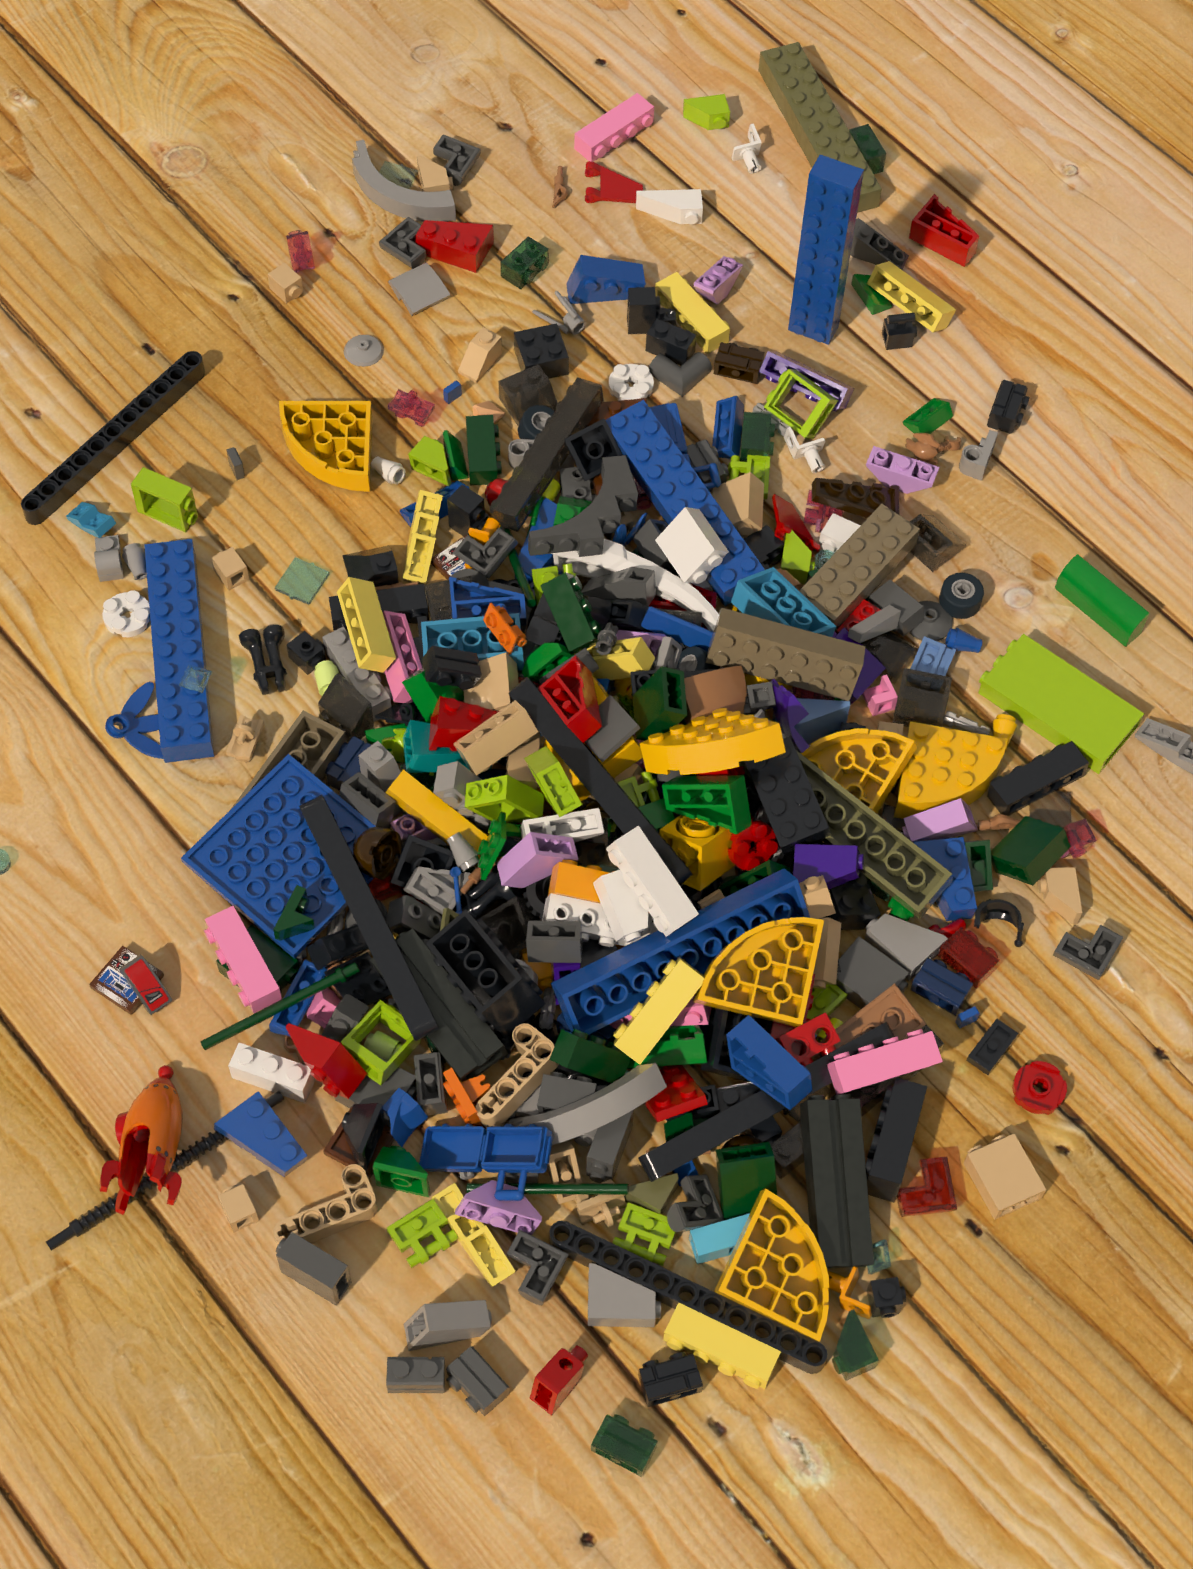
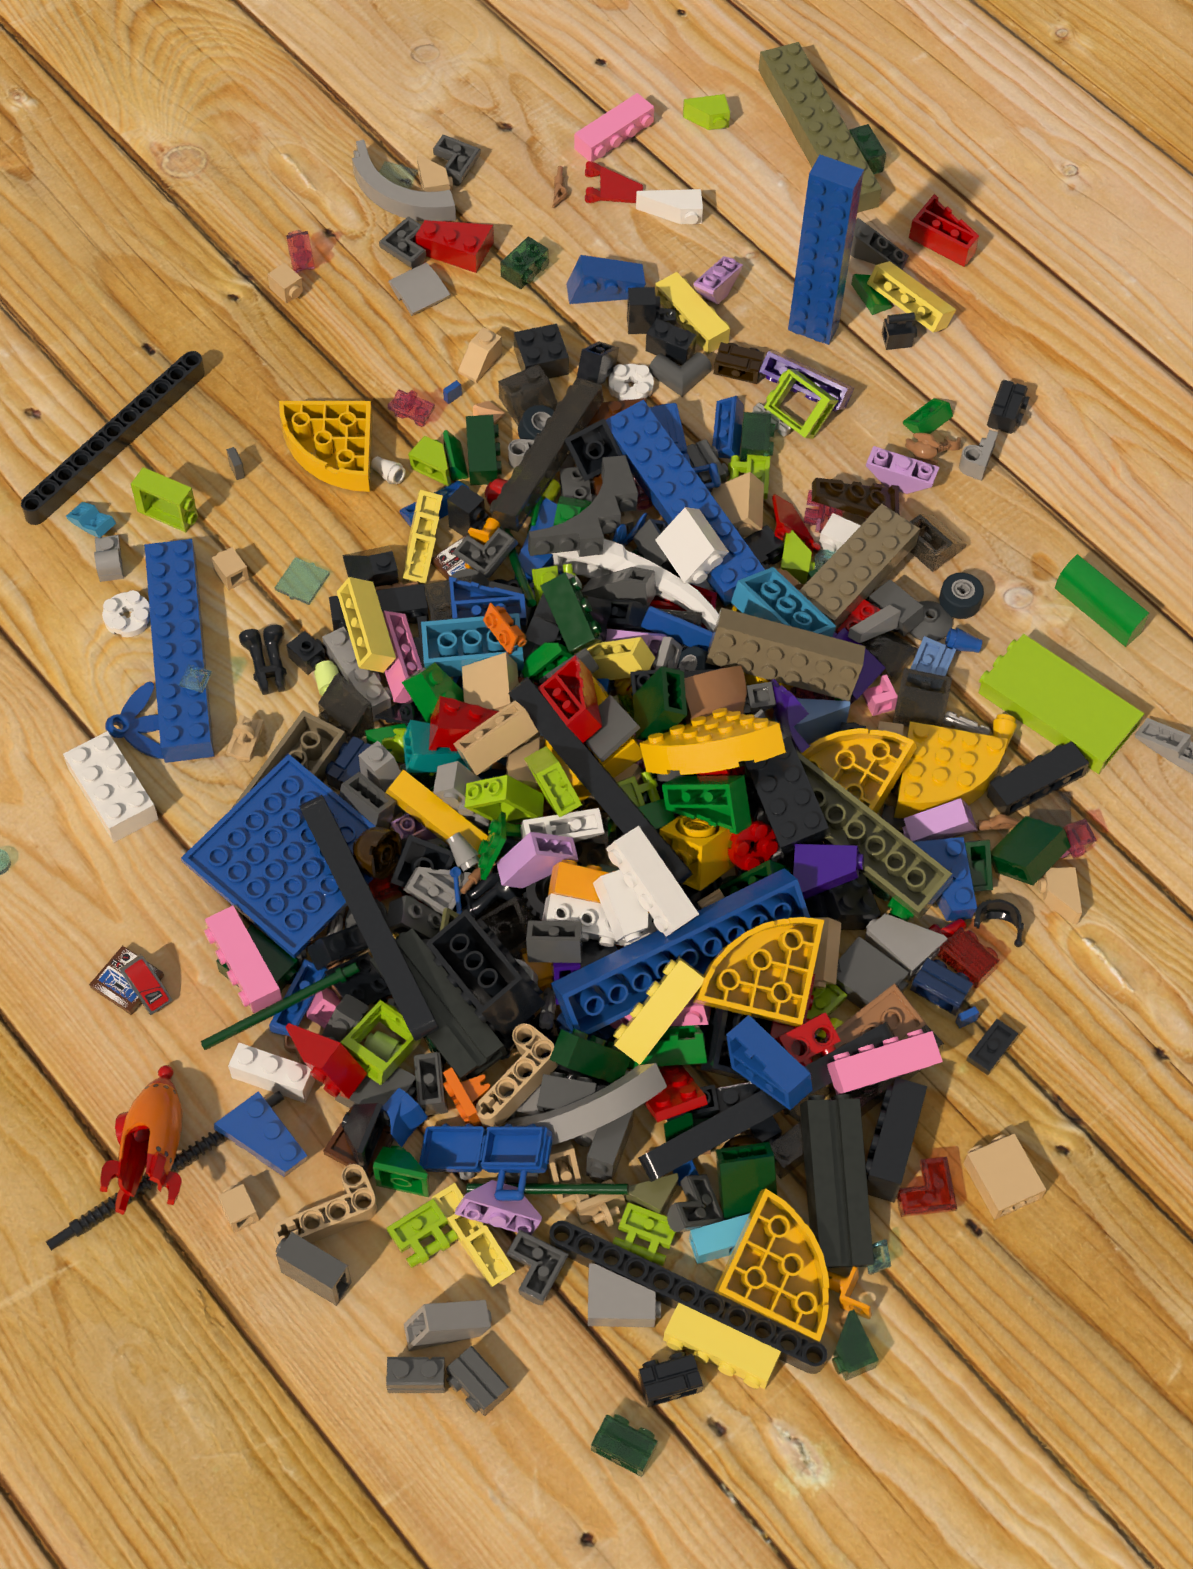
light grey cone [122,543,147,580] -> none
dark green slope [273,885,315,941] -> none
light grey piece [344,335,384,367] -> none
black brick [422,646,482,690] -> none
red torso [530,1345,588,1416] -> none
light grey plant [532,291,586,335] -> none
dark grey axle [595,623,618,655] -> none
white bracket [732,124,762,174] -> none
white bracket [784,427,825,474] -> none
tan brick [799,875,836,919] -> none
black brick [867,1277,906,1318] -> none
red plate [1012,1061,1067,1115] -> none
dark grey brick [1053,925,1123,980] -> none
none -> white brick [63,731,158,843]
none -> black hinge [576,341,619,400]

